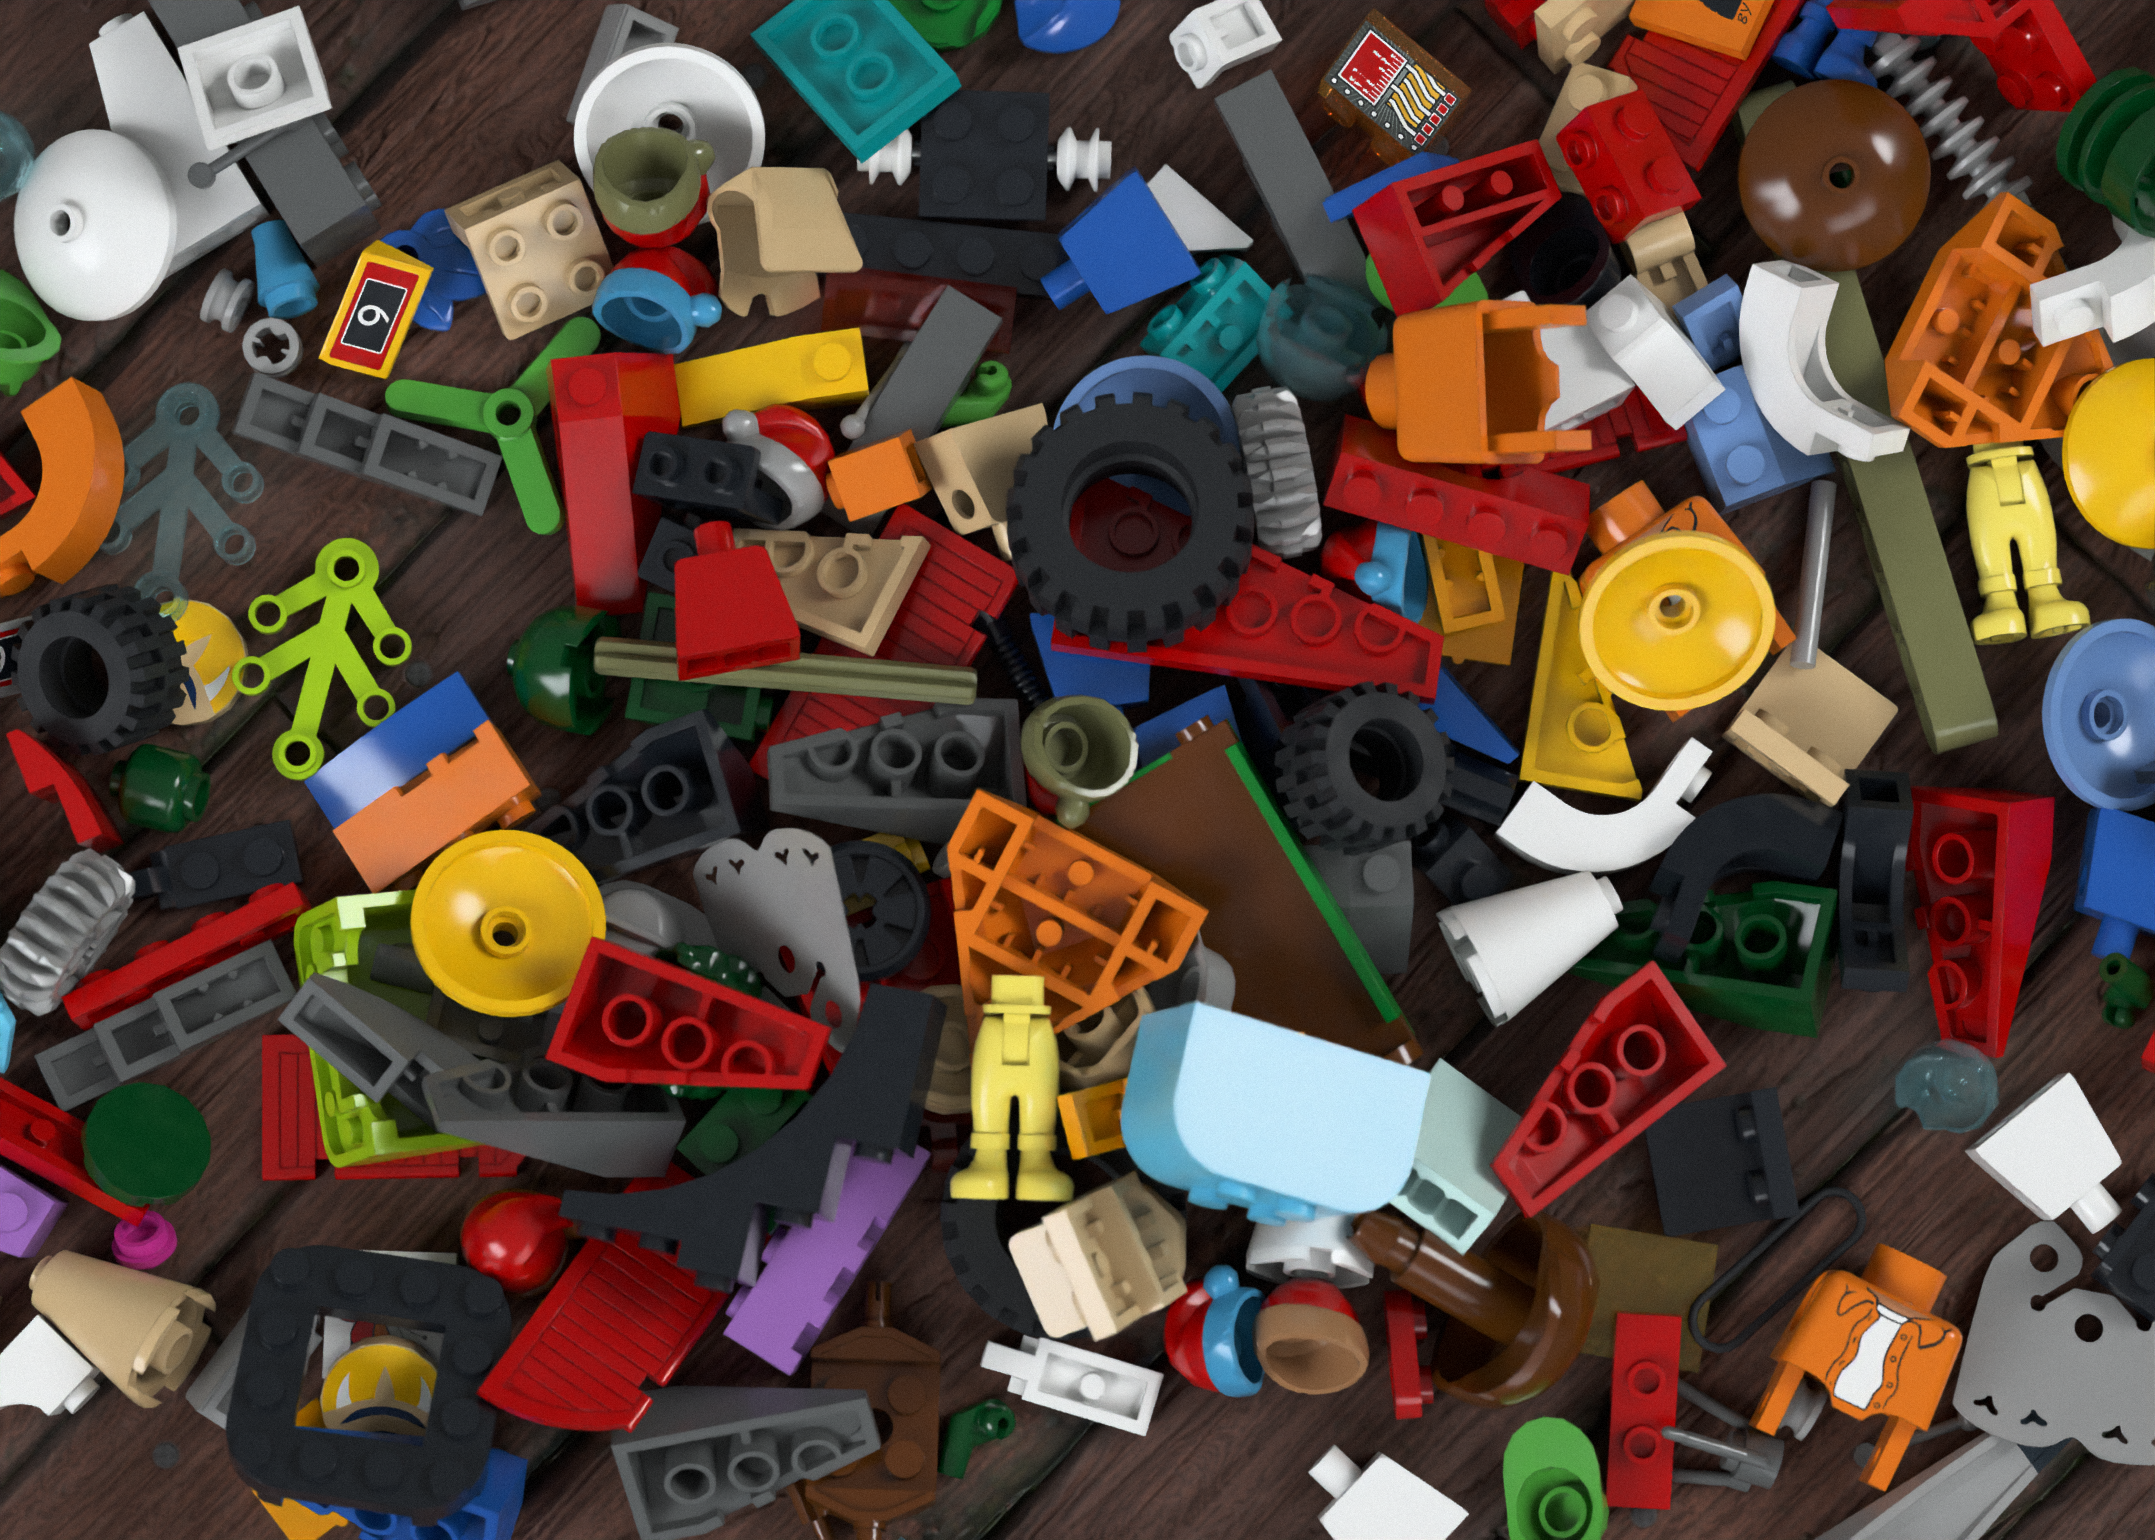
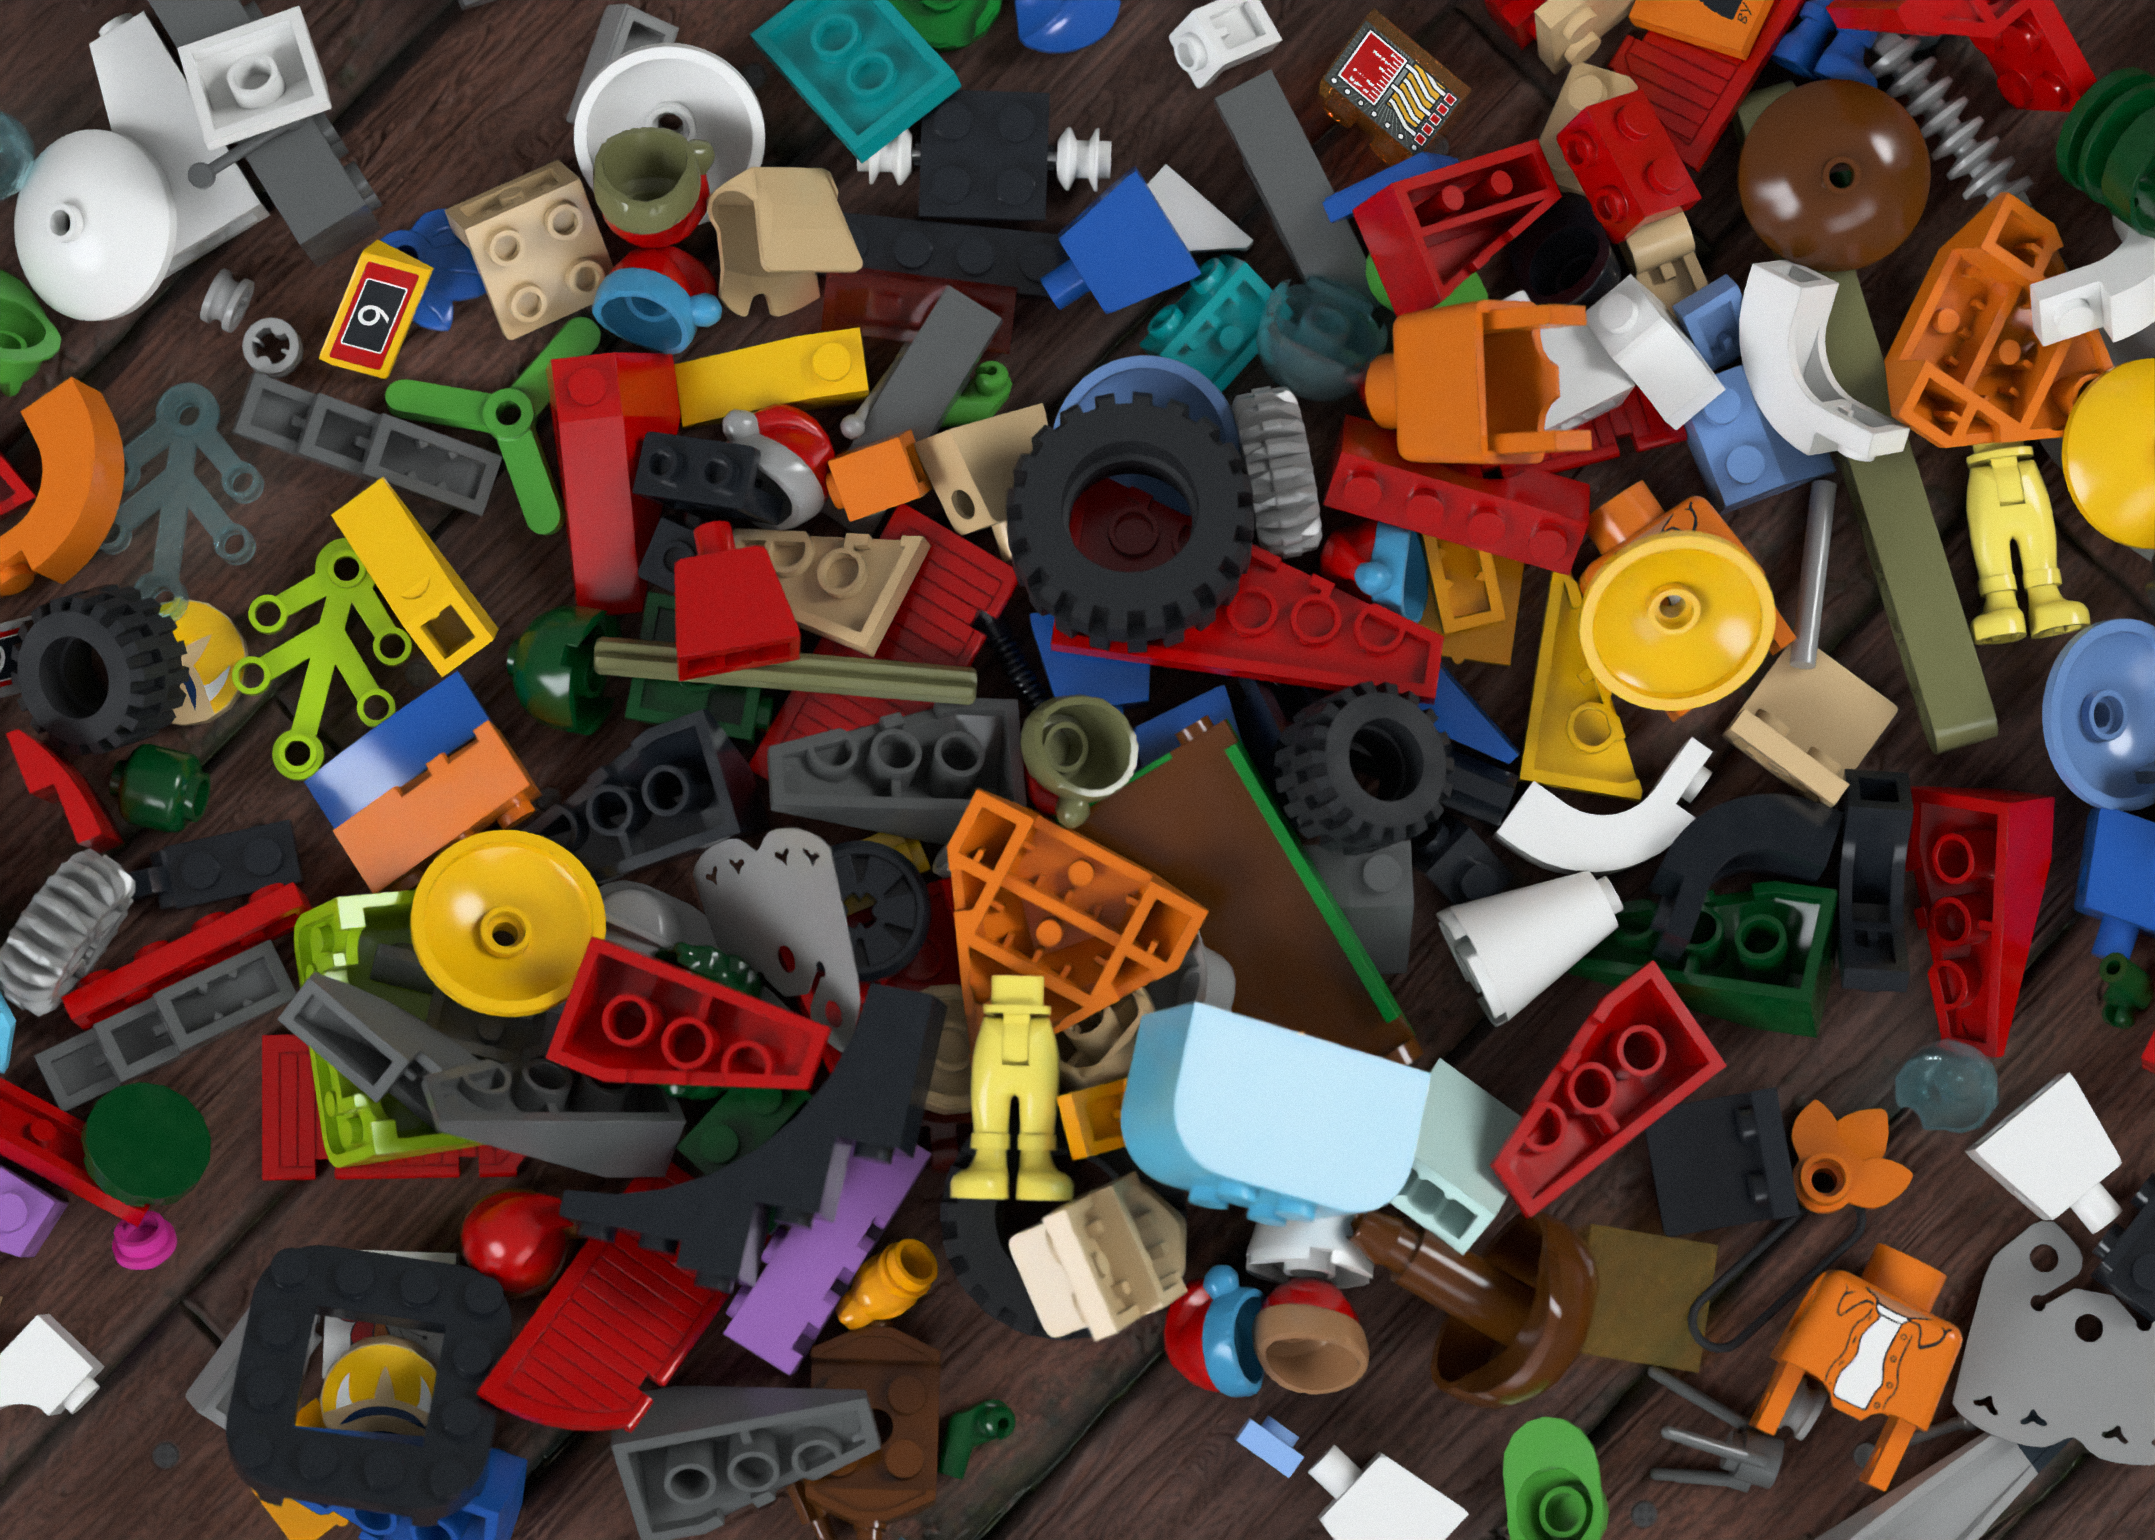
tan cone [29,1250,216,1408] -> none
dark azure cone [251,220,320,319] -> none
white hinge [980,1335,1164,1436] -> none
red plate [1383,1289,1434,1420] -> none
red plate [1604,1310,1682,1510] -> none
none -> yellow slope [331,476,499,677]
none -> light orange animal [835,1239,938,1330]
none -> light blue plate [1234,1415,1304,1478]
none -> orange plate [1791,1100,1913,1214]

